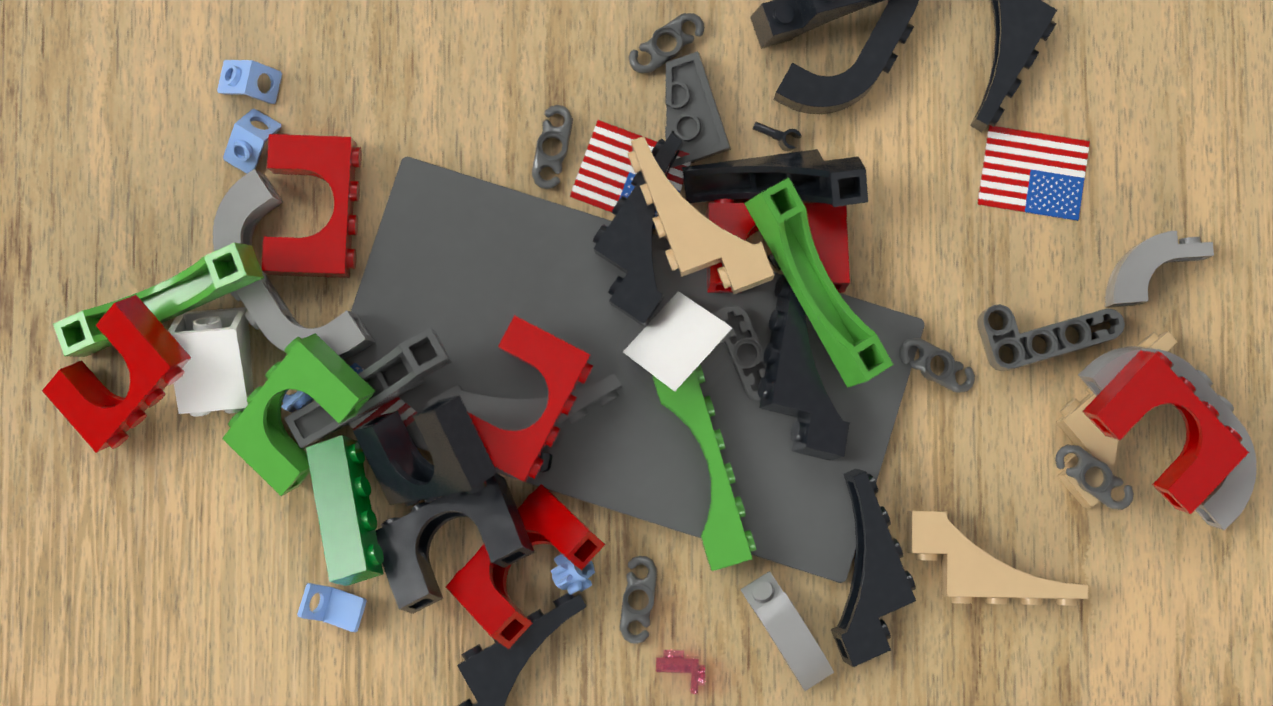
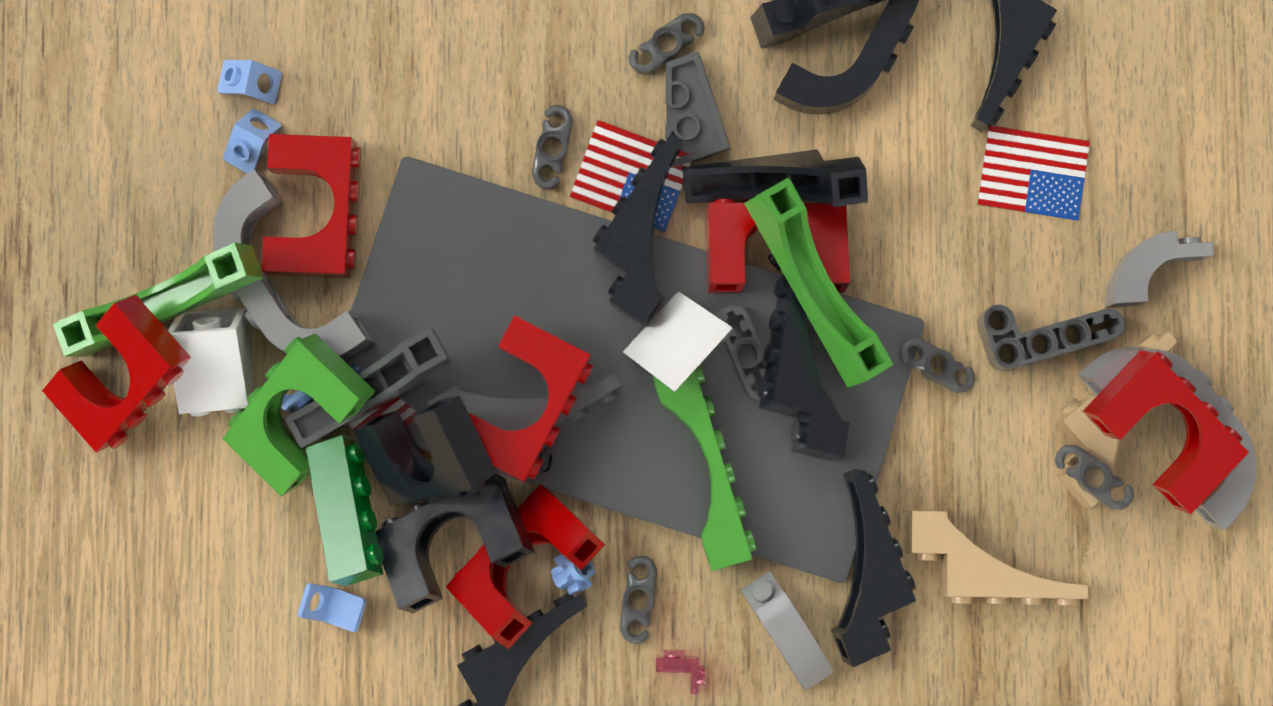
tan arch [627,136,774,294] -> none
black hand [753,122,802,151] -> none

